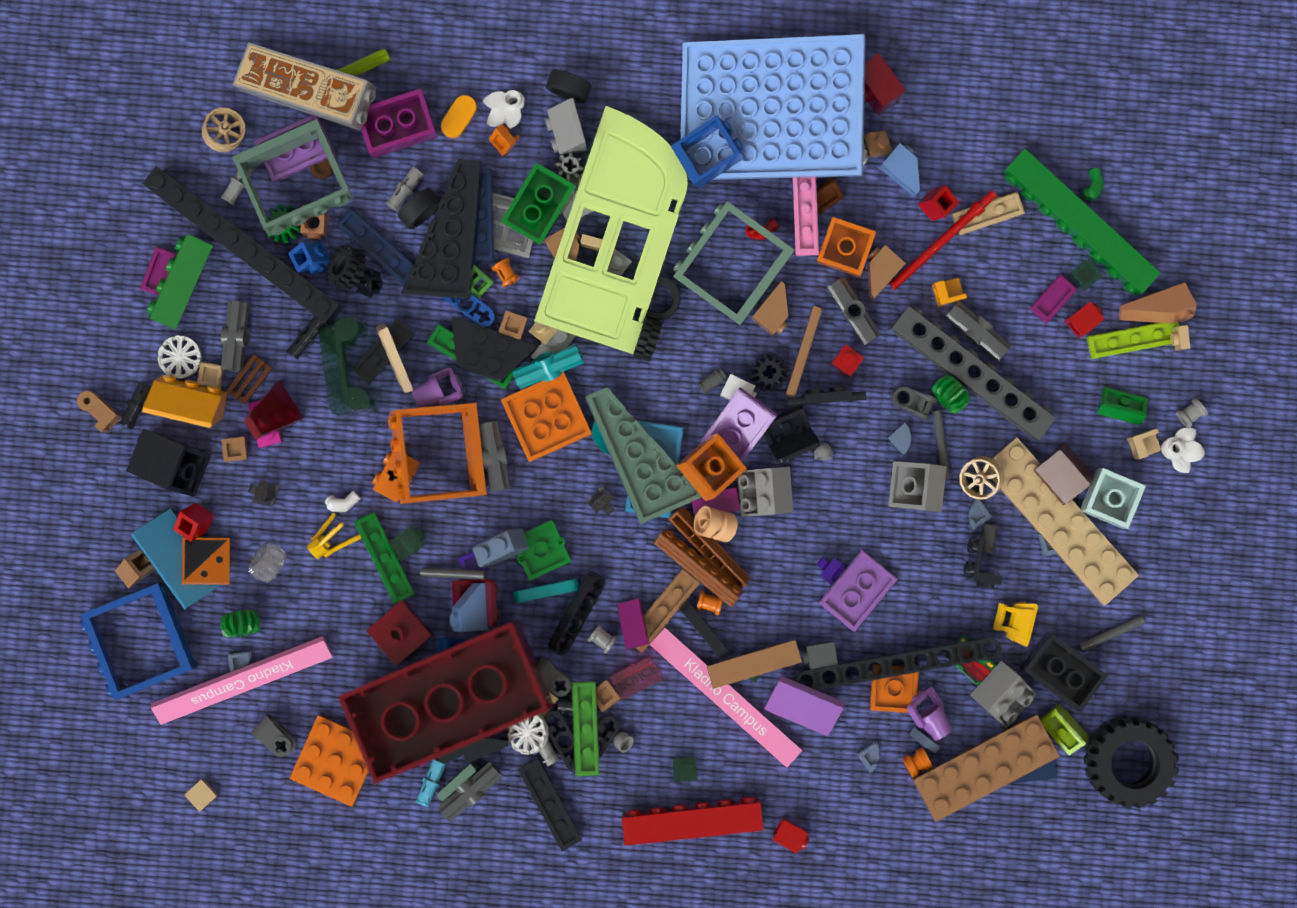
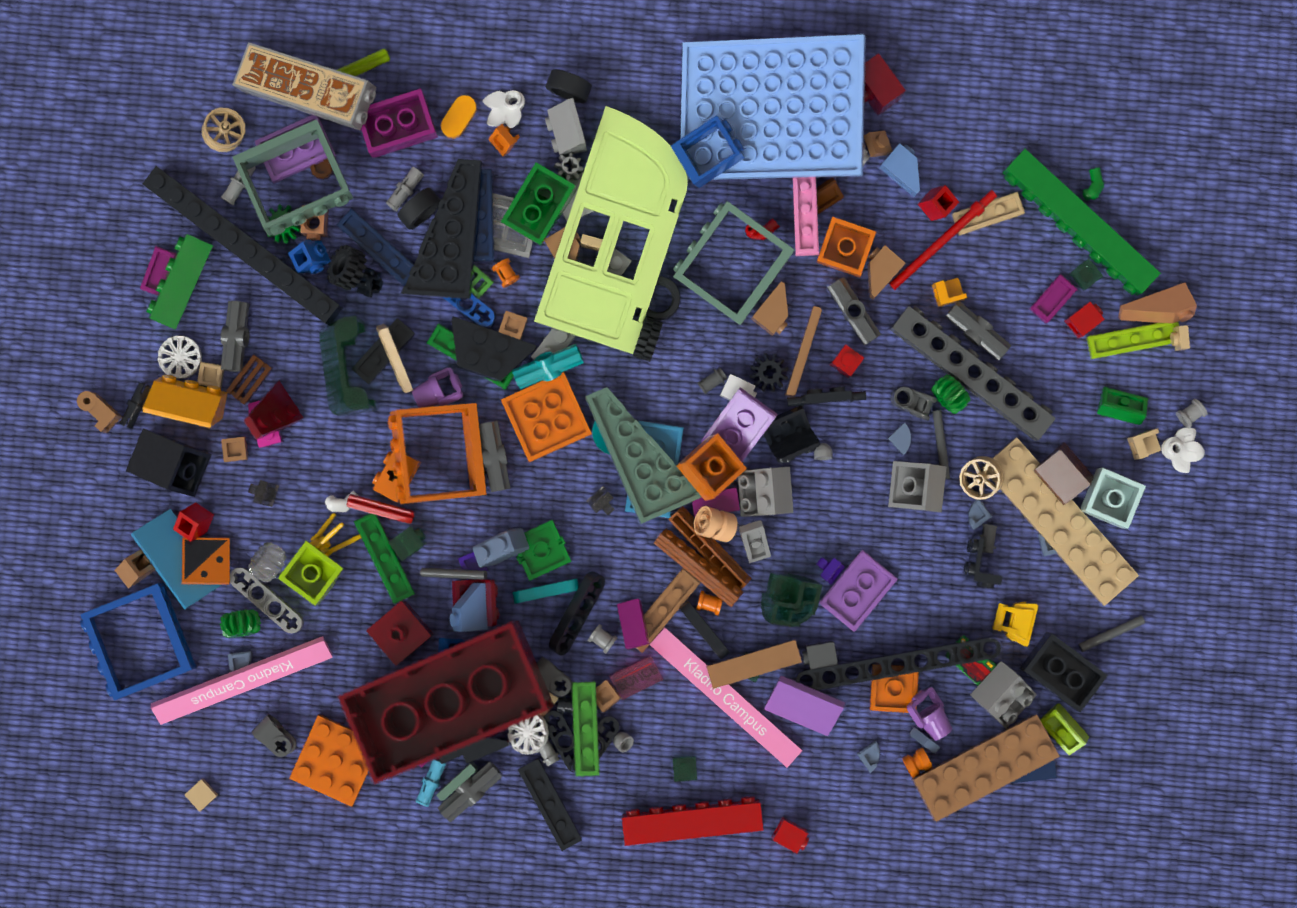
black pin [286,315,326,360] -> none
tan plate [529,322,558,345] -> none
black tyre [1084,716,1179,808] -> none
none -> light grey beam [230,567,304,634]
none -> lime slope [278,541,344,606]
none -> red axle [346,494,414,524]
none -> light grey slope [739,520,771,563]
none -> clear green brick [761,572,822,627]

